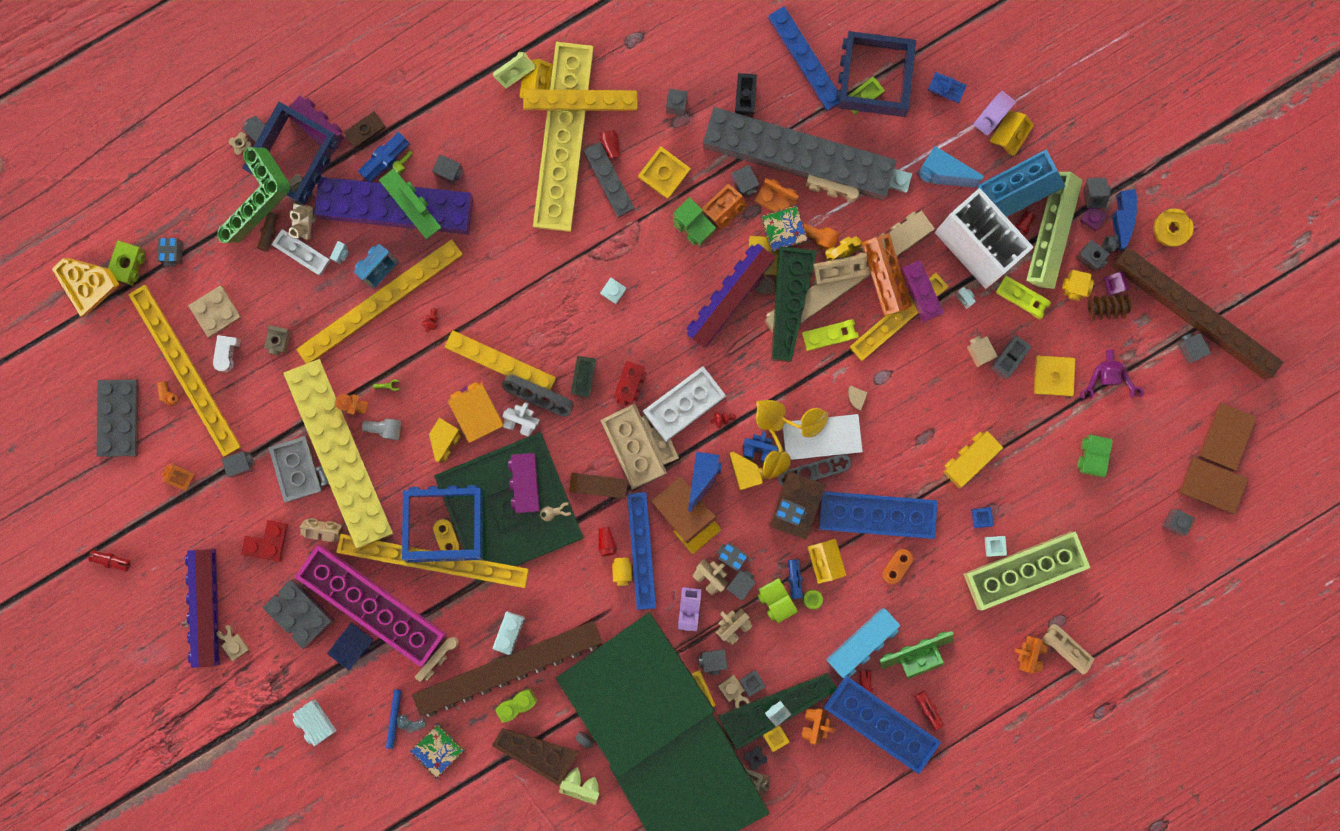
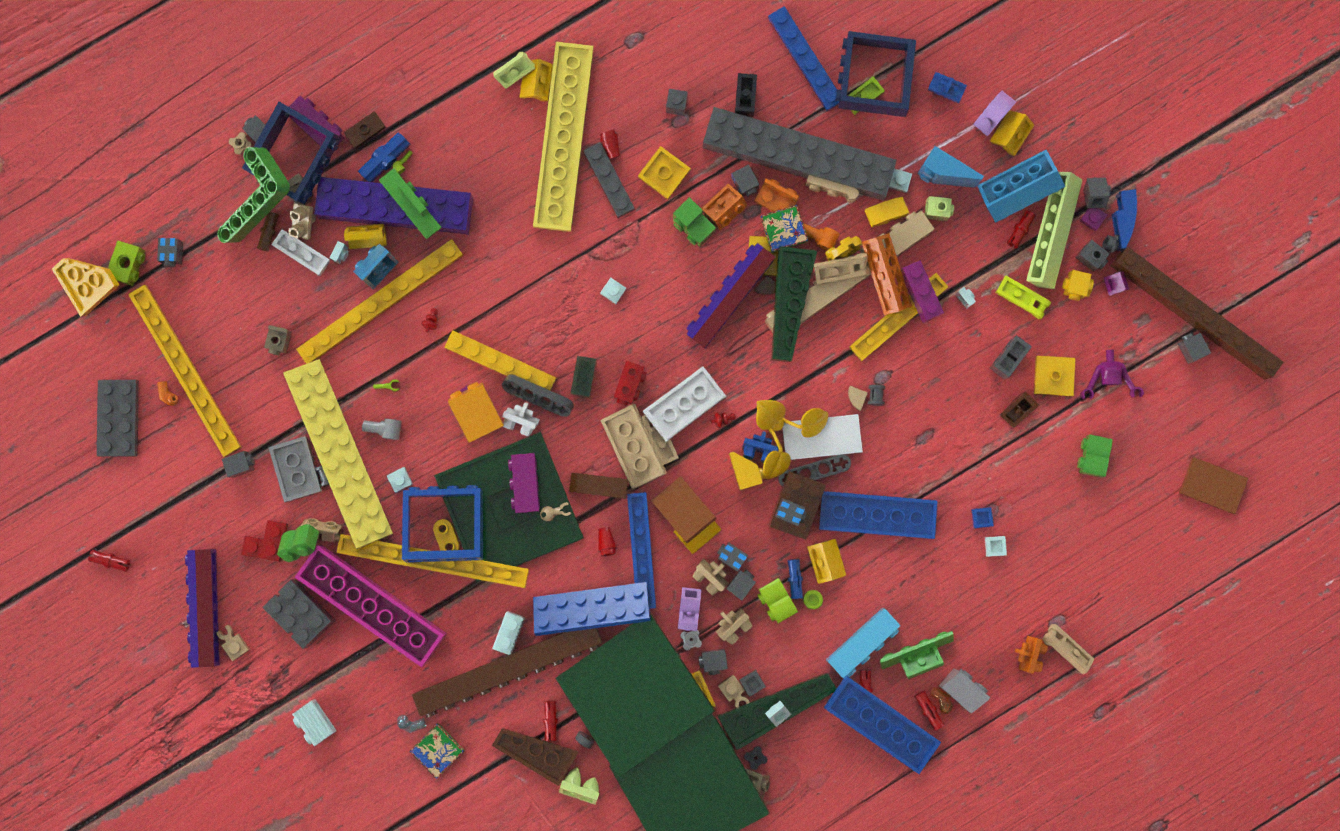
orange bracket [161,463,194,491] -> none
tan plate [188,285,242,338] -> none
white leg [213,335,241,373] -> none
clear blue plate [327,622,374,671] -> none
orange hips [335,394,368,415] -> none
blue bar [386,689,402,749] -> none
tan plate [415,637,459,682] -> none
yellow slope [429,418,461,463] -> none
dark grey brick [432,154,464,185] -> none
lime brick [495,688,538,722] -> none
yellow plate [523,89,637,111] -> none
yellow brick [612,558,632,586] -> none
blue slope [688,452,722,512] -> none
yellow plate [763,725,789,752] -> none
orange hips [801,708,835,745] -> none
neon yellow plate [802,319,859,351] -> none
orange plate [882,549,913,584] -> none
white brick [935,188,1034,289] -> none
yellow brick [943,431,1003,488] -> none
yellowish green brick [963,531,1090,611] -> none
tan brick [967,336,998,367] -> none
reddish brown piece [1088,295,1131,320] -> none
yellow plate [1153,209,1193,247] -> none
dark grey brick [1162,509,1195,536] -> none
dark orange tile [1198,403,1257,471] -> none
none -> bright green brick [277,524,319,562]
none -> yellow panel [344,224,387,249]
none -> light aqua plate [387,467,413,493]
none -> plate [533,582,651,636]
none -> red pin [543,701,558,741]
none -> white plate [681,630,702,650]
none -> yellow slope [865,197,909,227]
none -> dark grey bush [868,385,886,406]
none -> yellowish green brick [925,196,954,221]
none -> clear orange arm [930,687,953,714]
none -> light grey slope [939,668,990,713]
none -> reddish brown slope [1000,391,1039,428]

